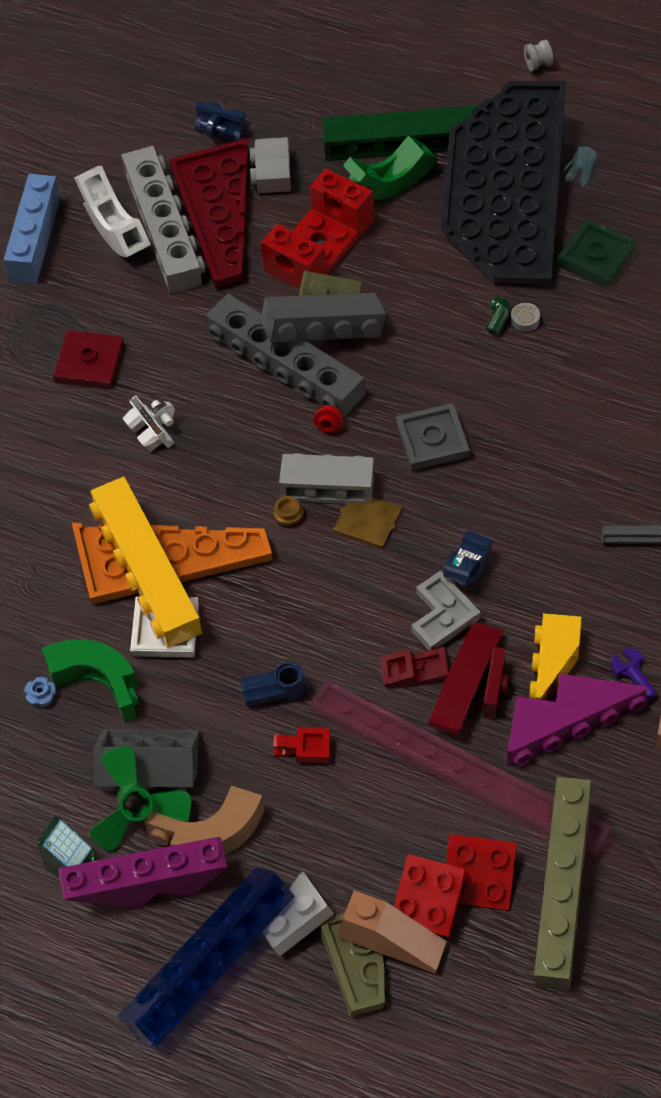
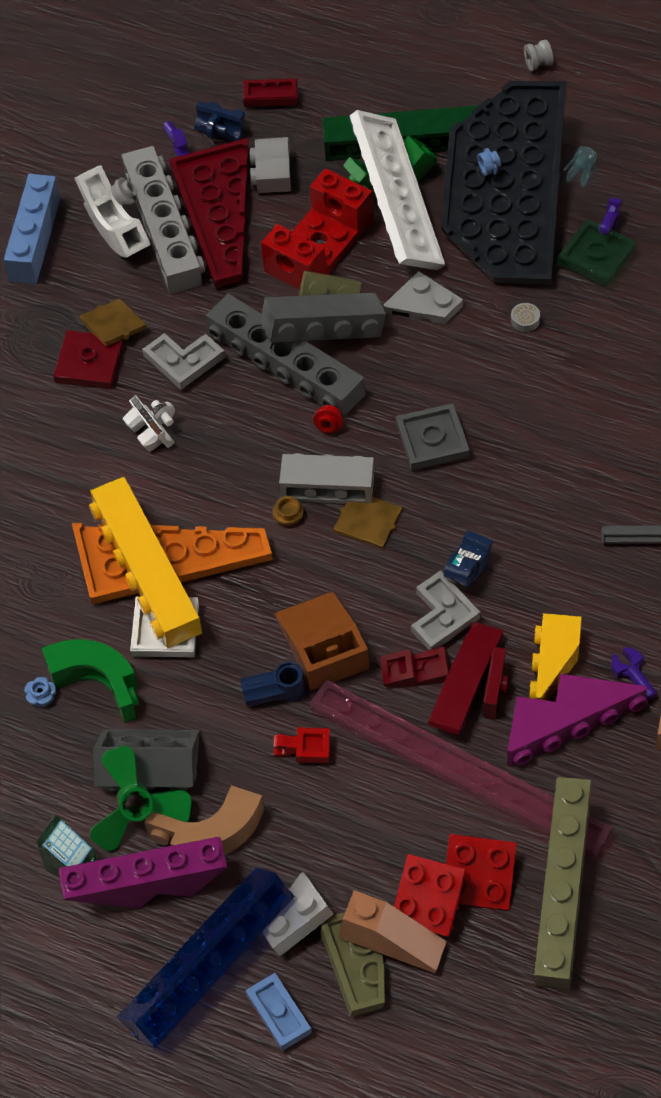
dark green arm [486,297,509,335] -> none
none -> pearl gold piece [79,299,147,346]
none -> light grey plate [111,177,137,205]
none -> light grey plate [142,333,225,390]
none -> dark purple bar [163,121,189,157]
none -> dark red plate [243,78,298,107]
none -> medium blue plate [245,973,312,1051]
none -> dark orange slope [275,591,369,691]
none -> white plate [350,110,445,270]
none -> light grey wing [383,271,463,324]
none -> medium blue plate [477,148,501,176]
none -> dark purple bar [599,197,622,235]

